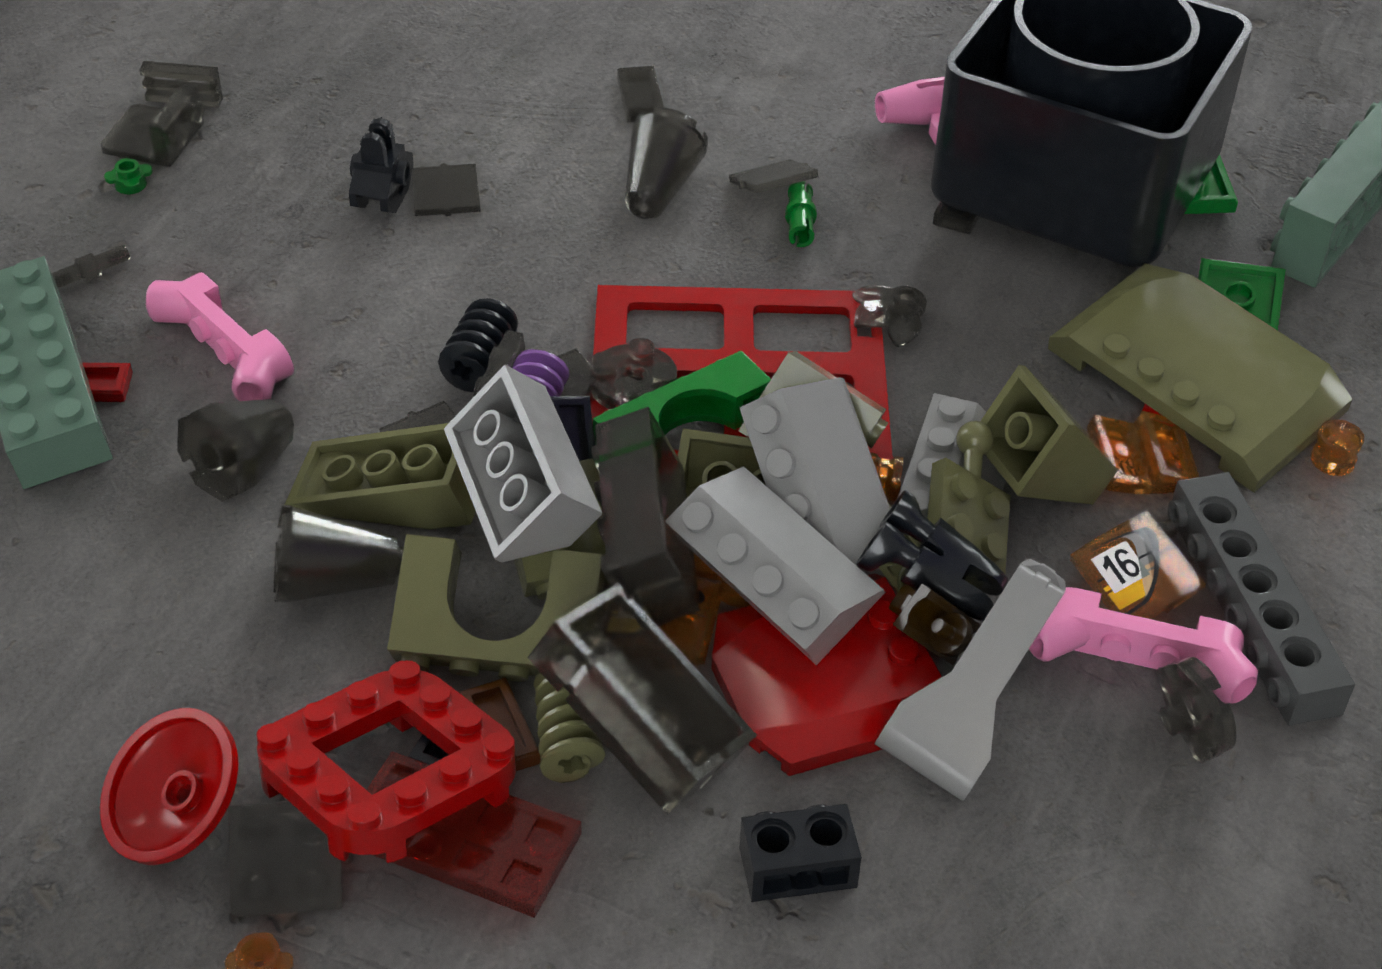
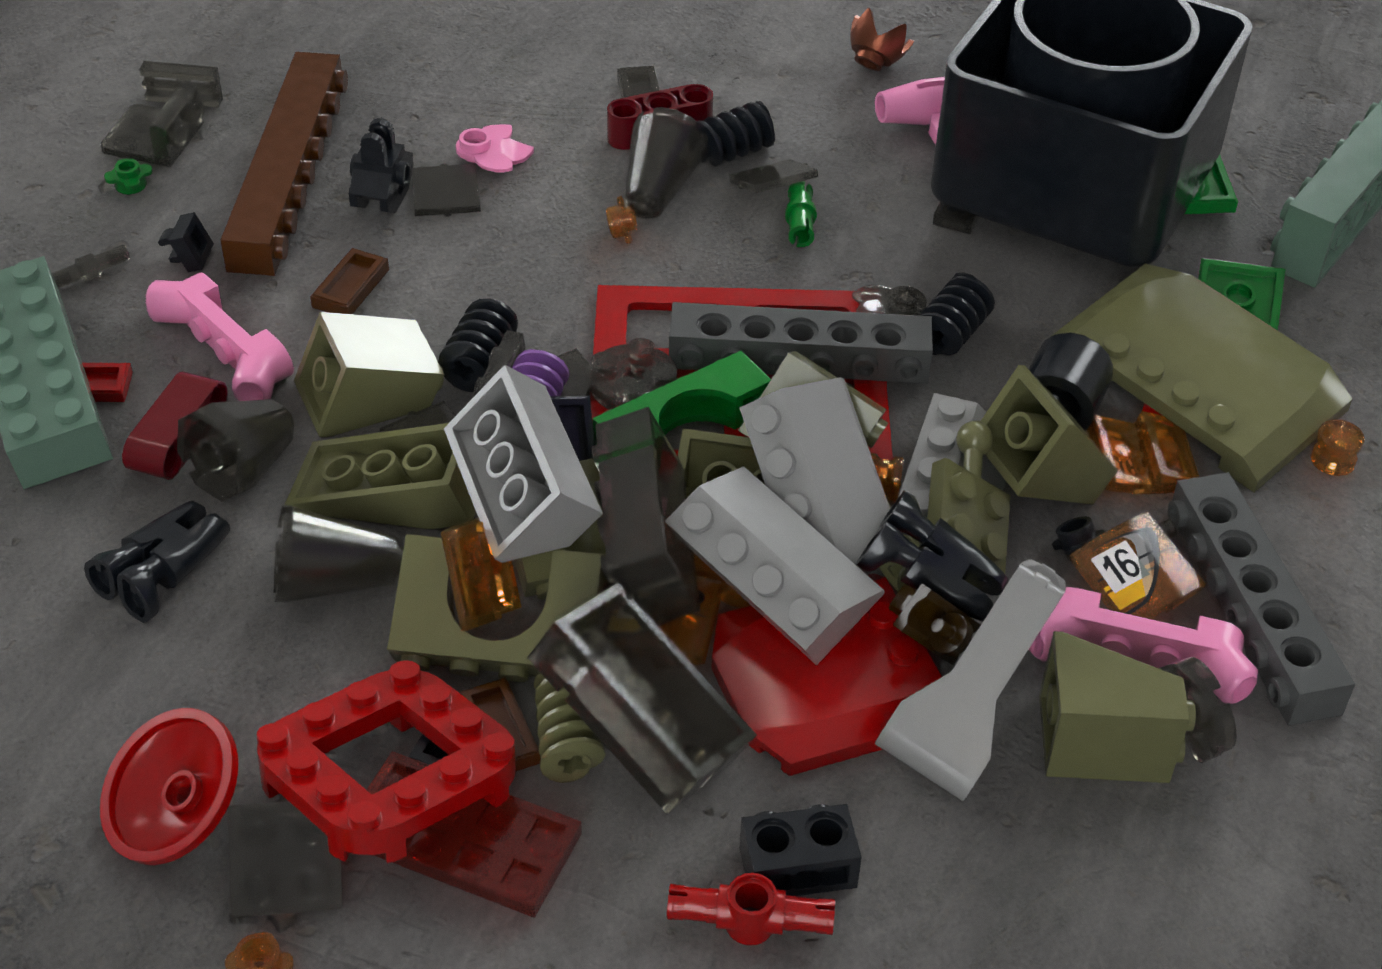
none -> black piece [84,501,230,623]
none -> dark red beam [122,371,228,480]
none -> black tile [158,212,214,272]
none -> reddish brown brick [220,52,348,276]
none -> olive slope [294,312,444,437]
none -> reddish brown tile [310,248,389,314]
none -> clear orange slope [440,518,522,631]
none -> bright pink plate [456,124,534,173]
none -> clear orange plate [606,196,637,244]
none -> dark red beam [607,84,714,150]
none -> red pin [667,873,835,946]
none -> dark grey brick [669,302,933,384]
none -> black piece [689,101,775,167]
none -> copper piece [850,8,914,71]
none -> black piece [919,272,995,355]
none -> black piece [1029,332,1113,431]
none -> olive slope [1039,631,1196,783]
none -> black plate [1052,516,1106,557]

